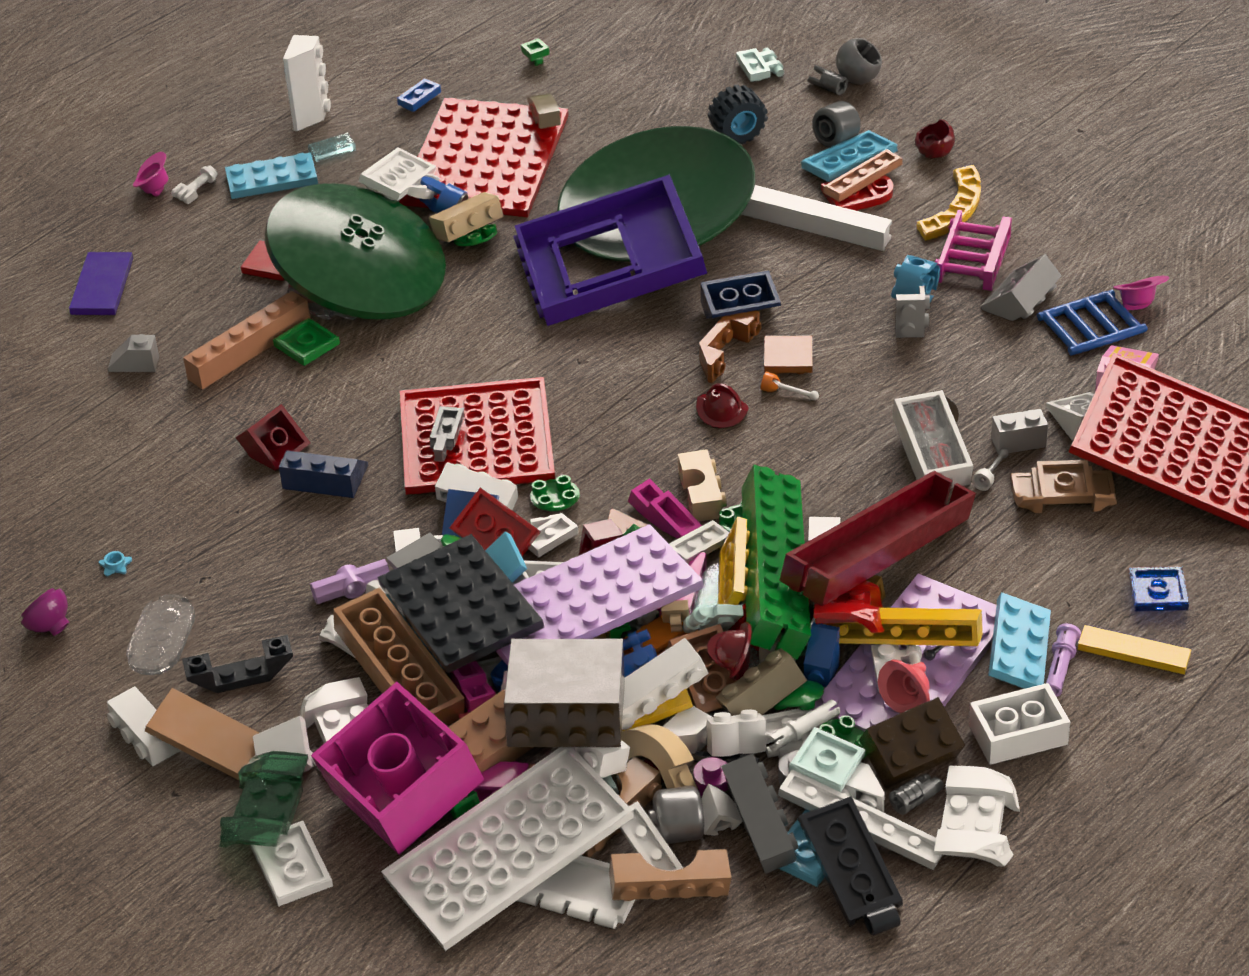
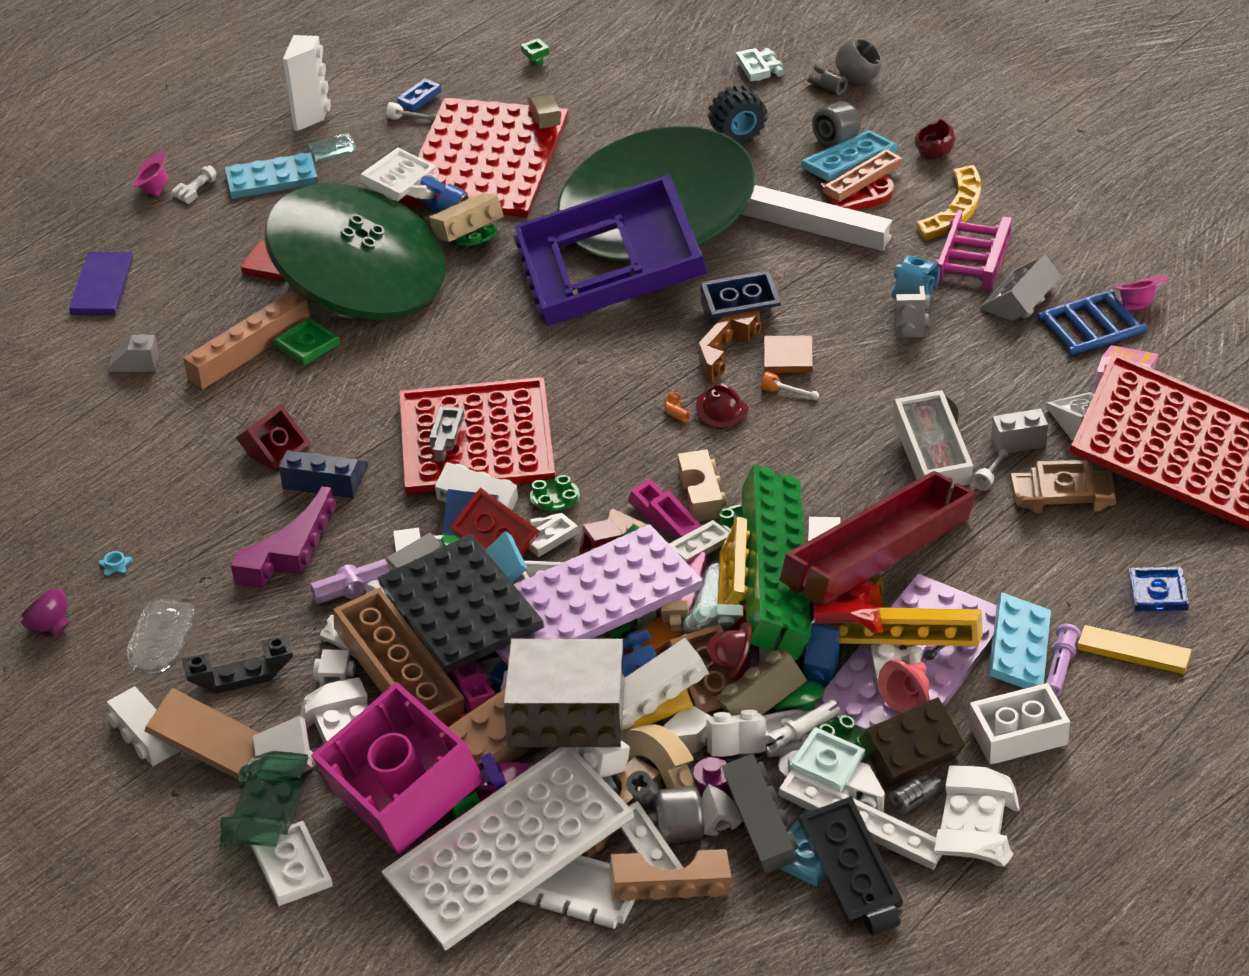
none -> magenta arch [231,486,336,588]
none -> white brick [313,649,356,687]
none -> hinge [386,102,436,122]
none -> dark purple plate [480,752,507,791]
none -> dark grey hinge [626,771,659,810]
none -> orange arm [665,392,690,423]

